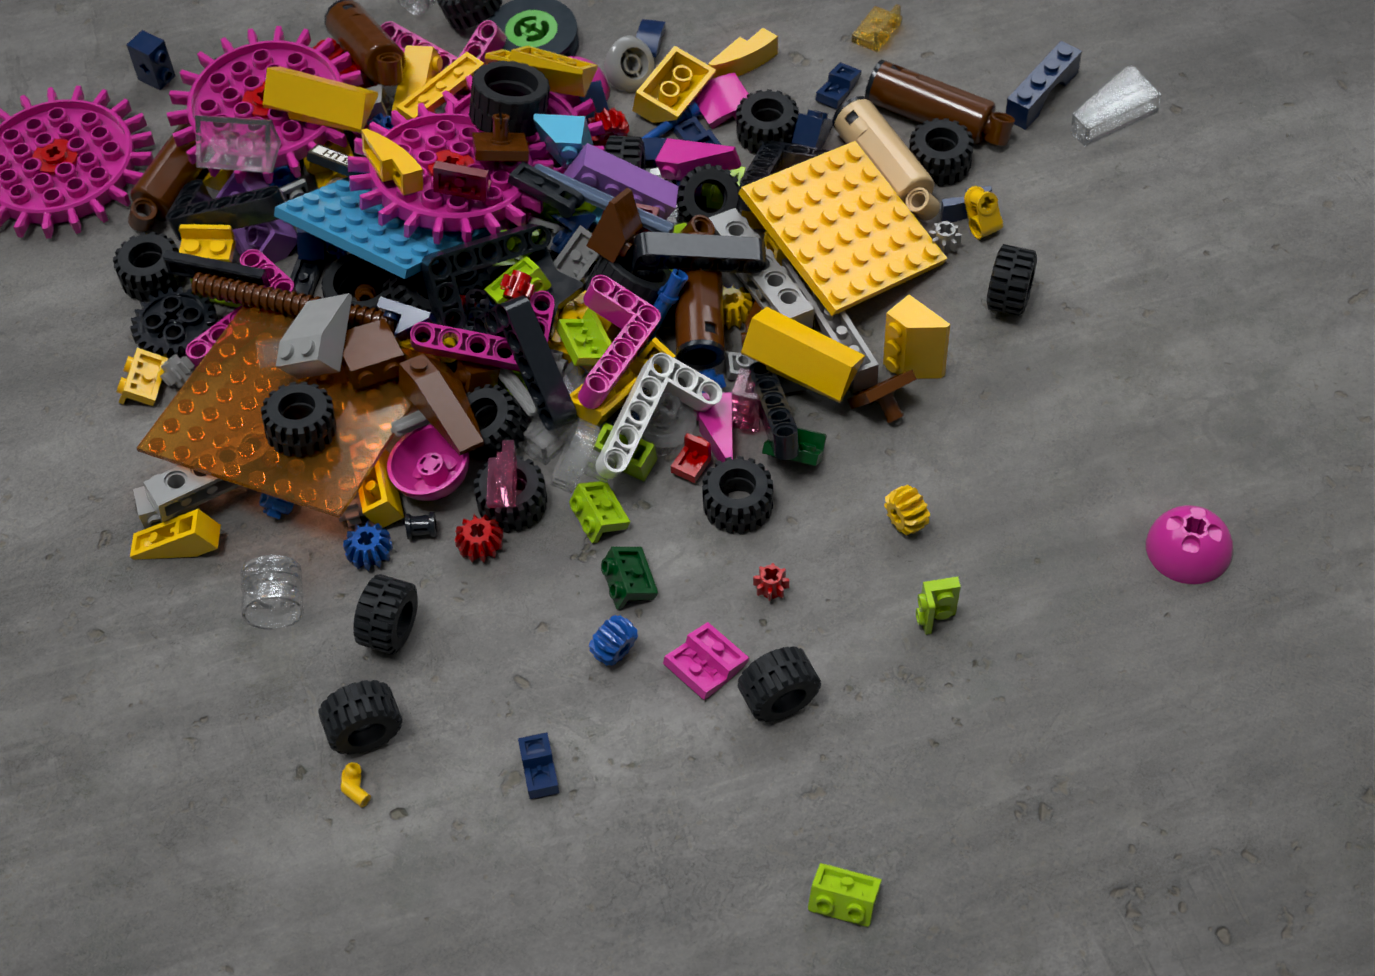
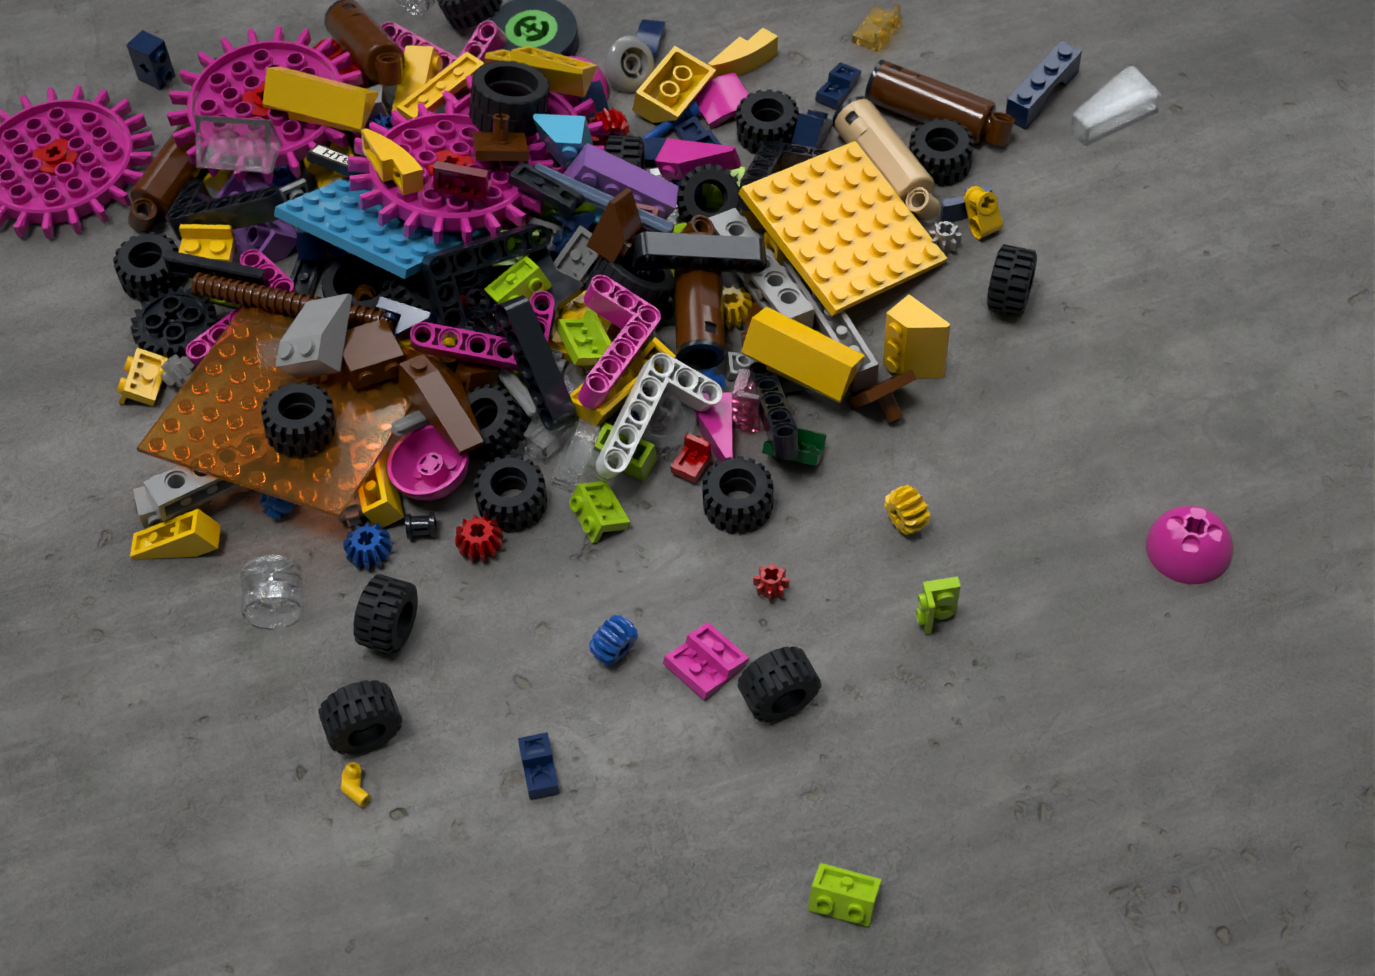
clear pink bracket [486,440,517,508] -> none
red gear [500,270,535,300] -> none
dark green bracket [601,547,658,609] -> none
blue pin [648,269,688,342] -> none

